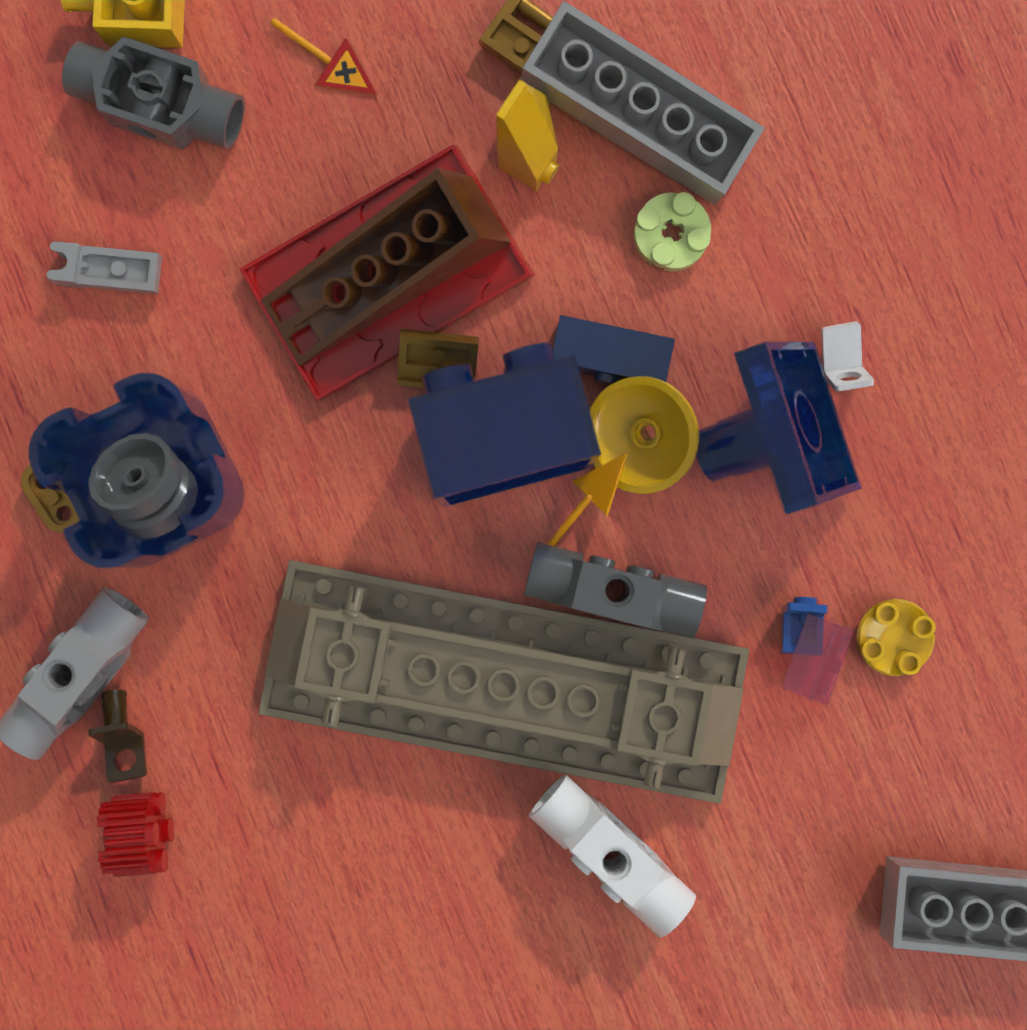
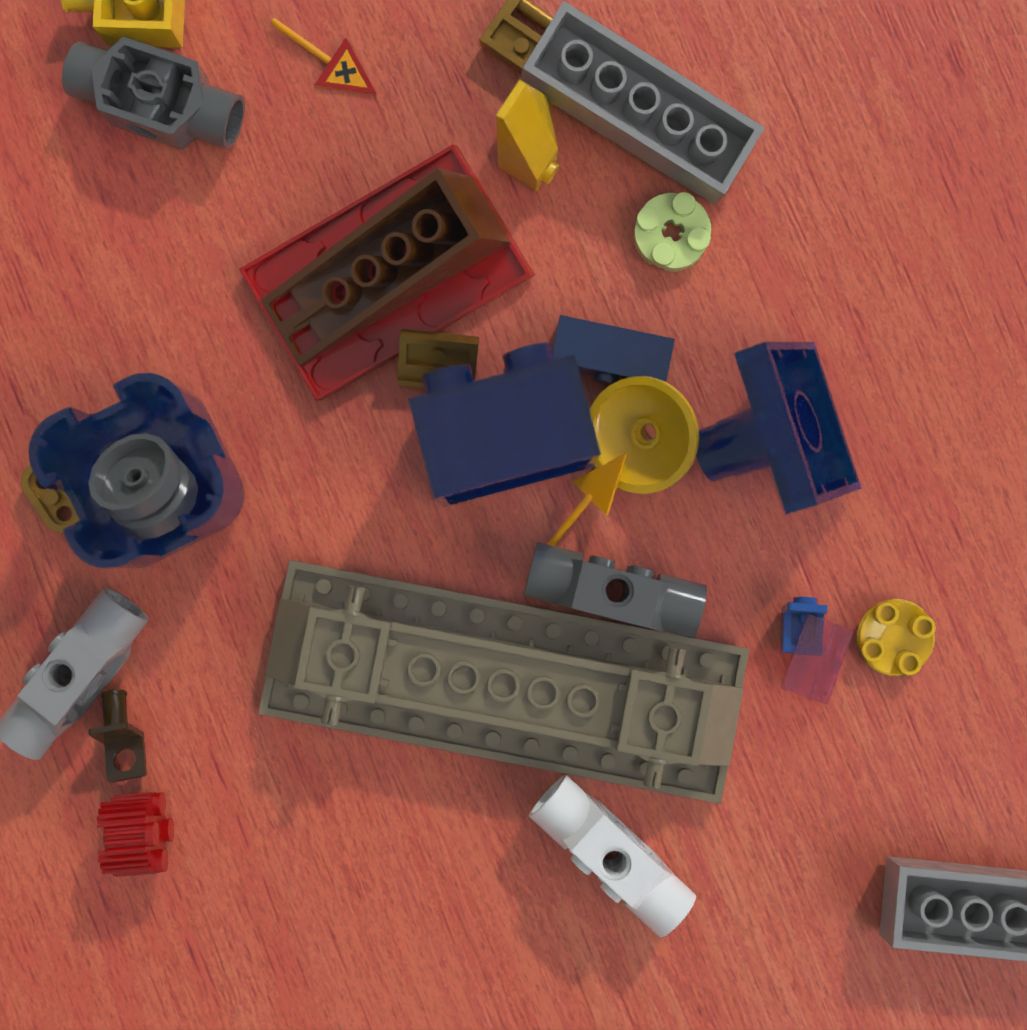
light grey plate [47,241,162,294] -> none
white bracket [821,321,874,391] -> none

